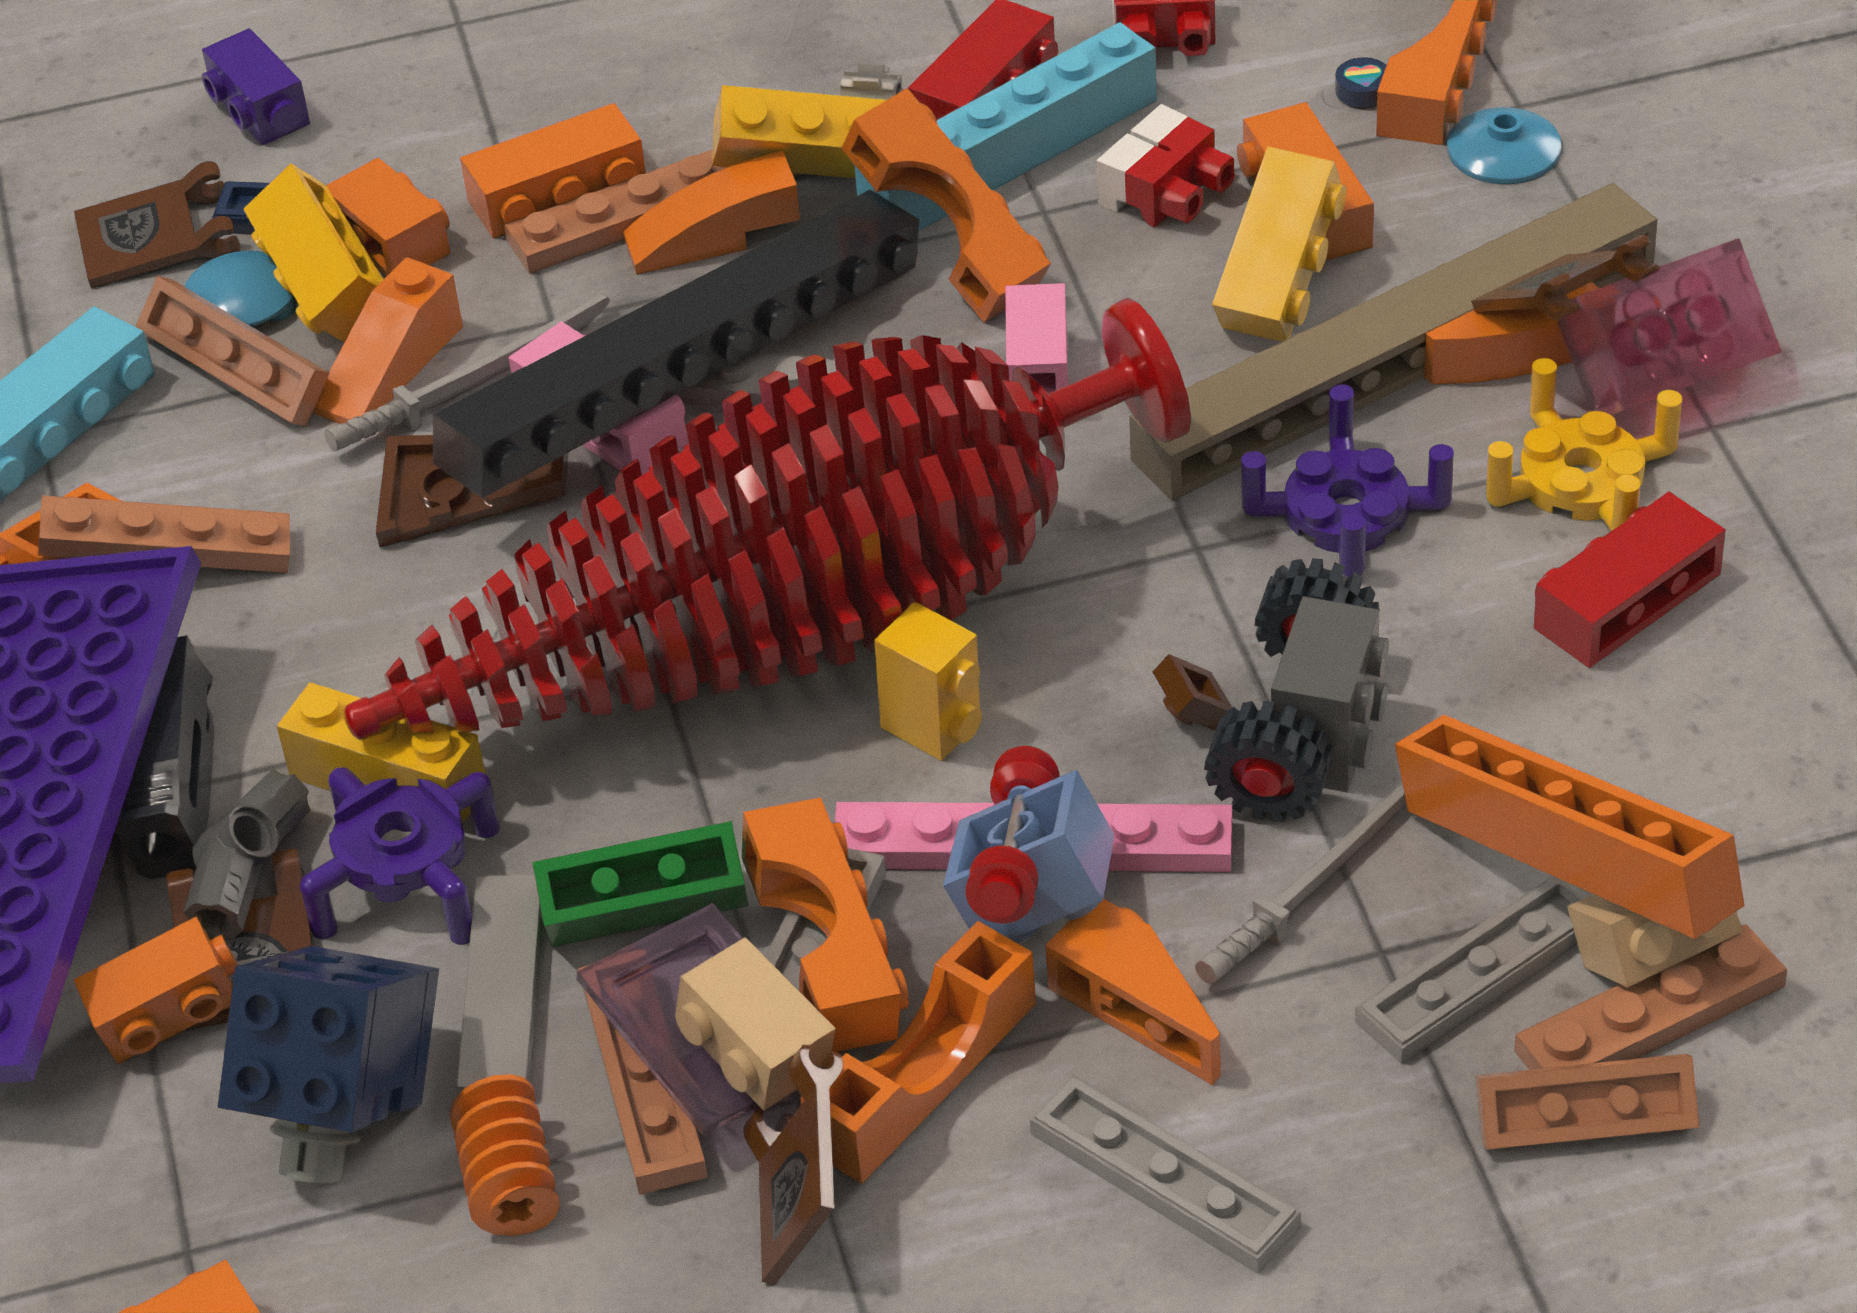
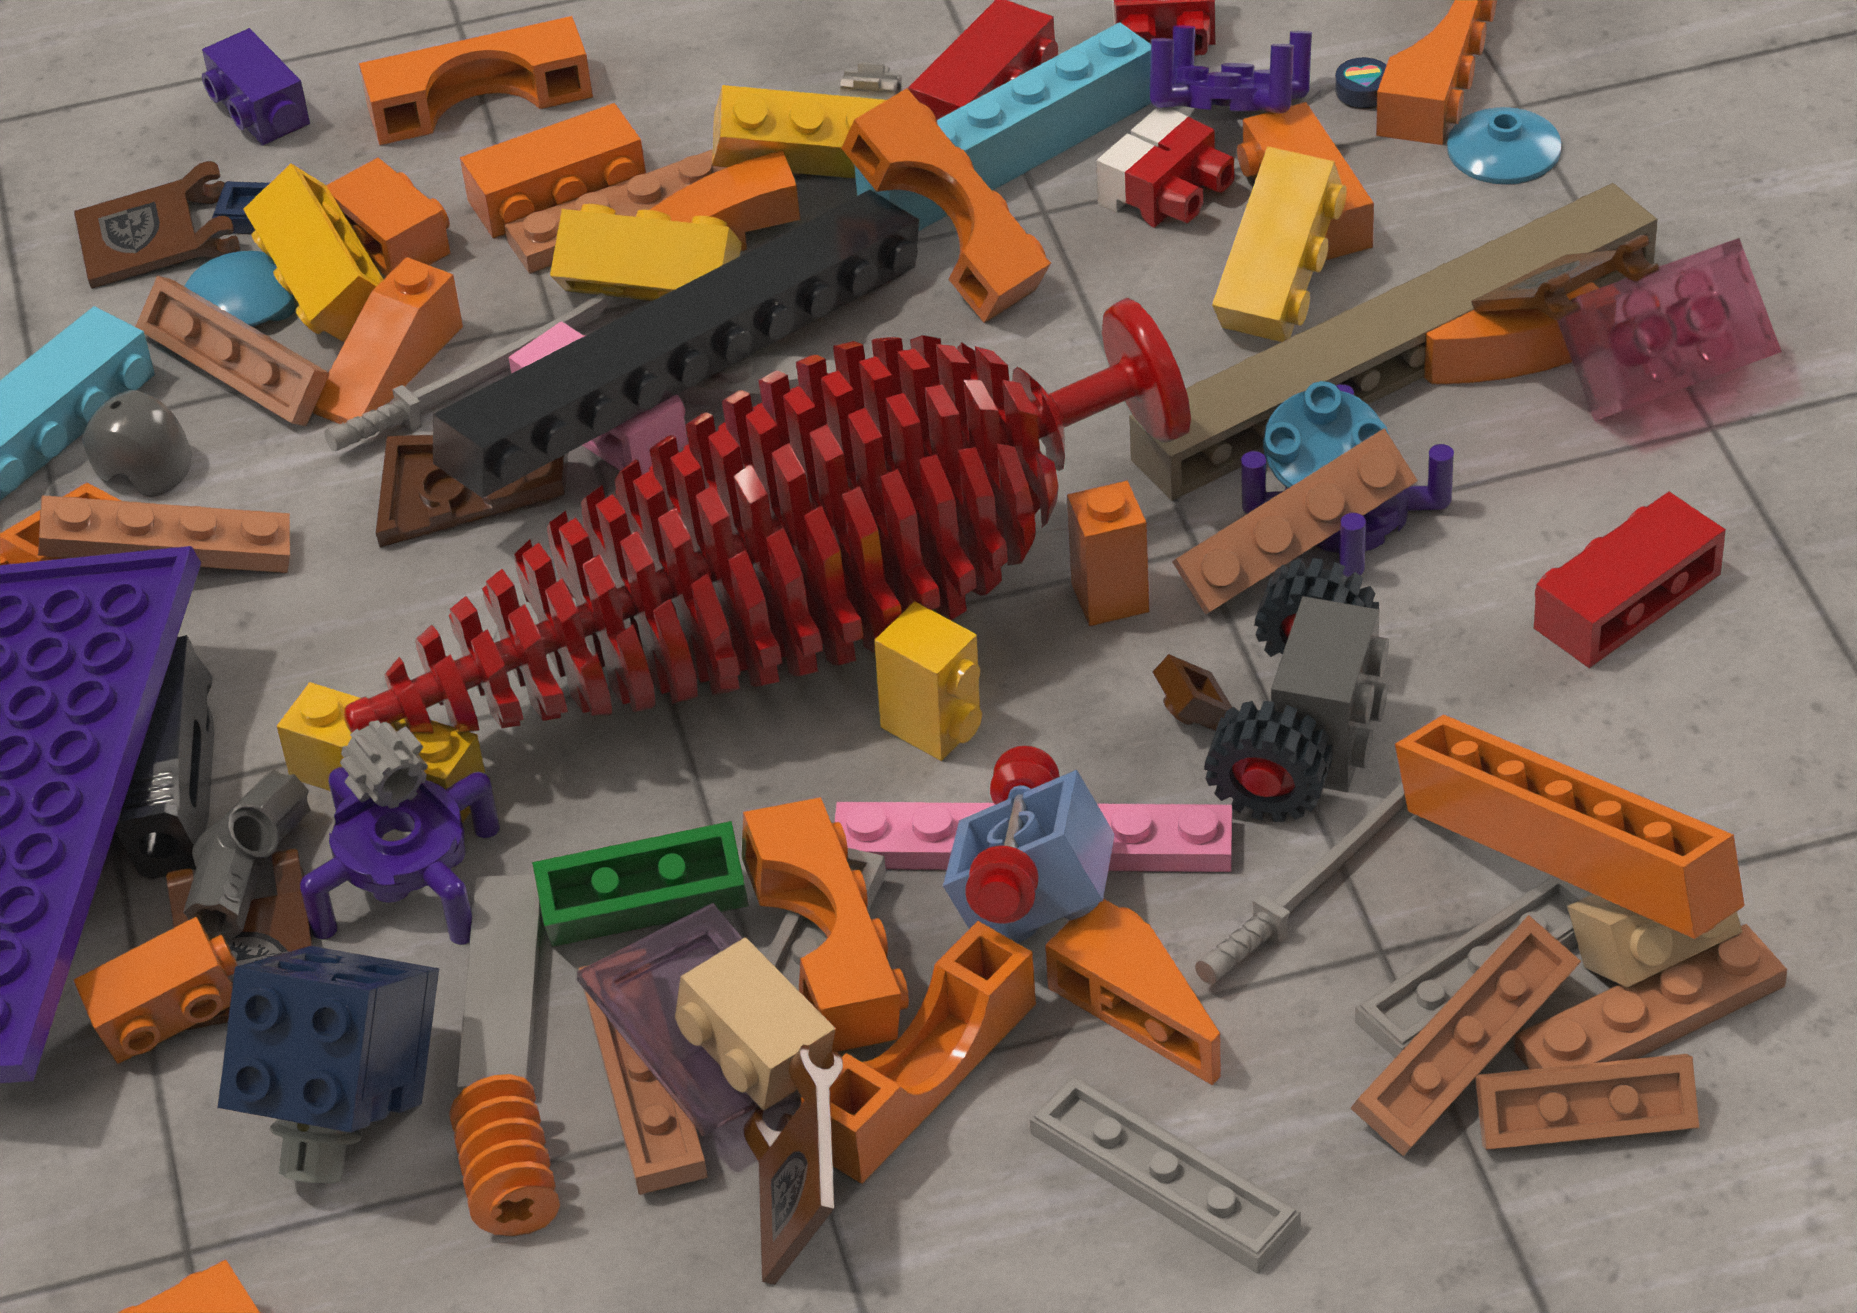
bright pink brick [1005,283,1068,394] -> none
yellow plate [1486,358,1682,531] -> none
none -> dark grey helmet [82,390,192,497]
none -> light grey gear [340,721,428,808]
none -> orange arch [359,16,593,145]
none -> yellow brick [550,204,742,301]
none -> orange brick [1067,480,1149,626]
none -> dark purple plate [1149,25,1312,114]
none -> nougat plate [1172,428,1418,615]
none -> dark azure dish [1263,381,1389,488]
none -> nougat plate [1350,915,1581,1156]

